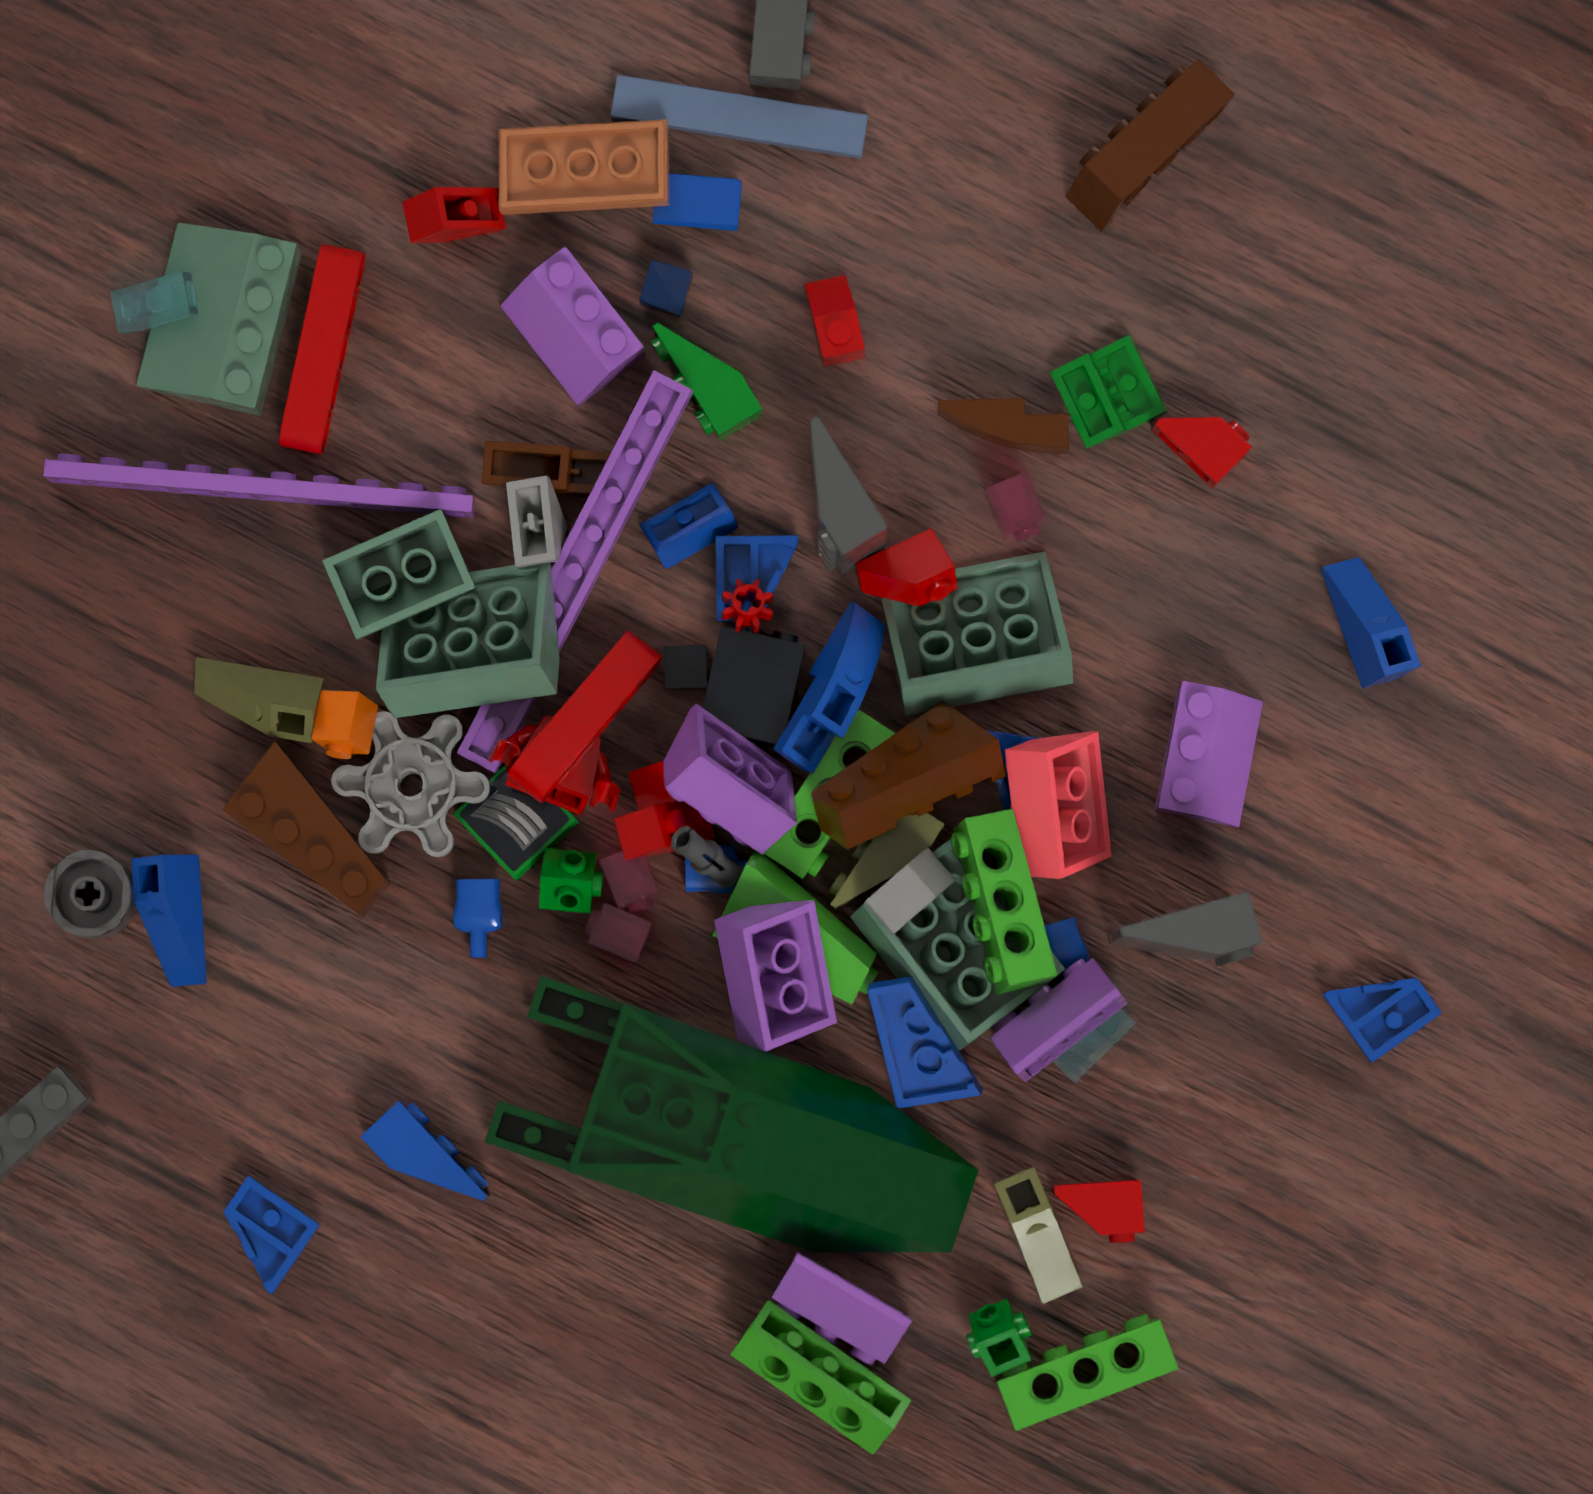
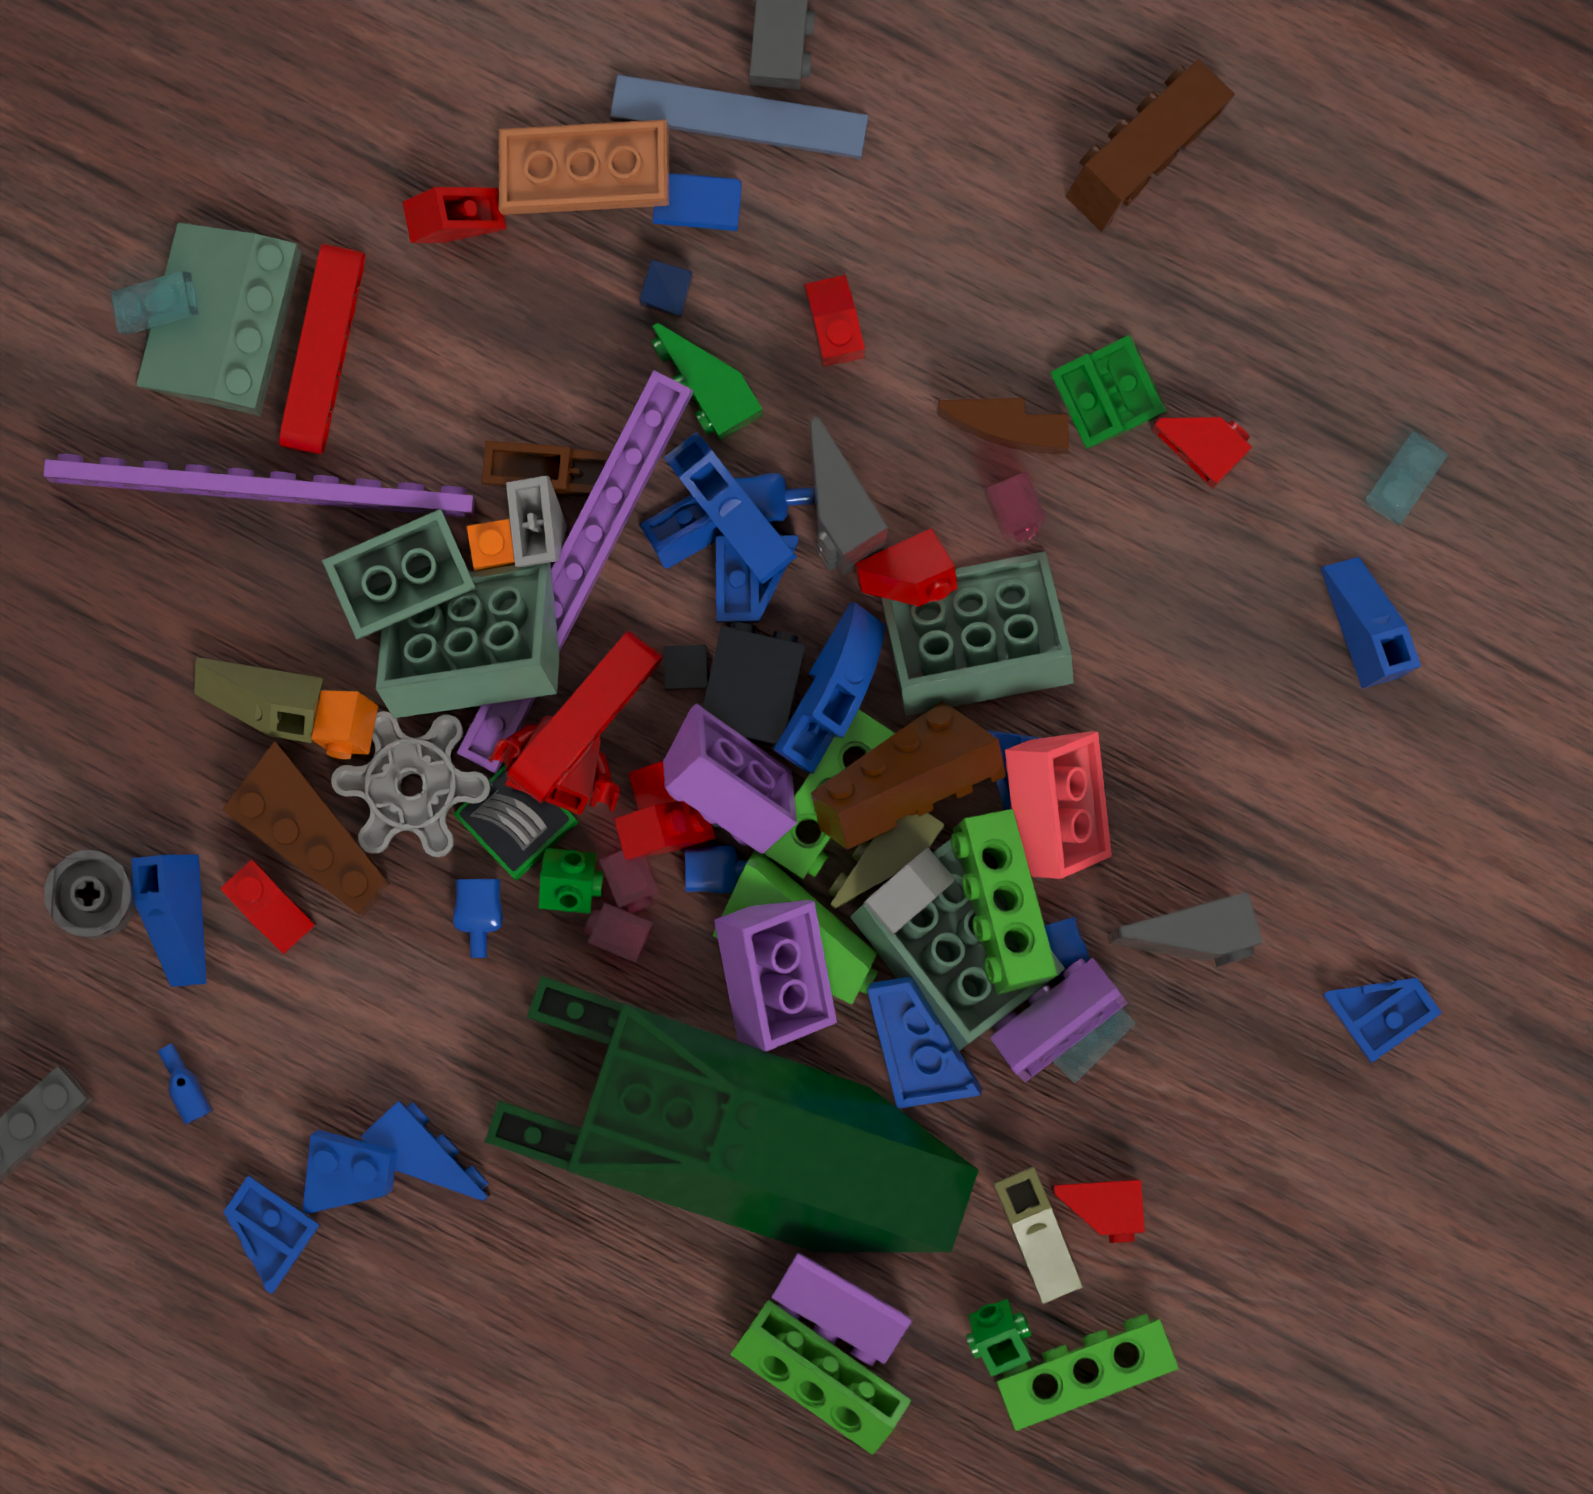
medium lavender slope [500,246,645,407] -> none
dark grey pin [671,826,742,888] -> none
red gear [721,579,773,633] -> none
medium lavender slope [1154,681,1263,828] -> none
none -> blue piece [158,1043,213,1125]
none -> red slope [220,859,315,954]
none -> blue wing [302,1130,397,1214]
none -> orange brick [467,519,515,571]
none -> blue slope [663,431,796,584]
none -> blue piece [734,473,813,523]
none -> clear light blue plate [1363,430,1449,526]

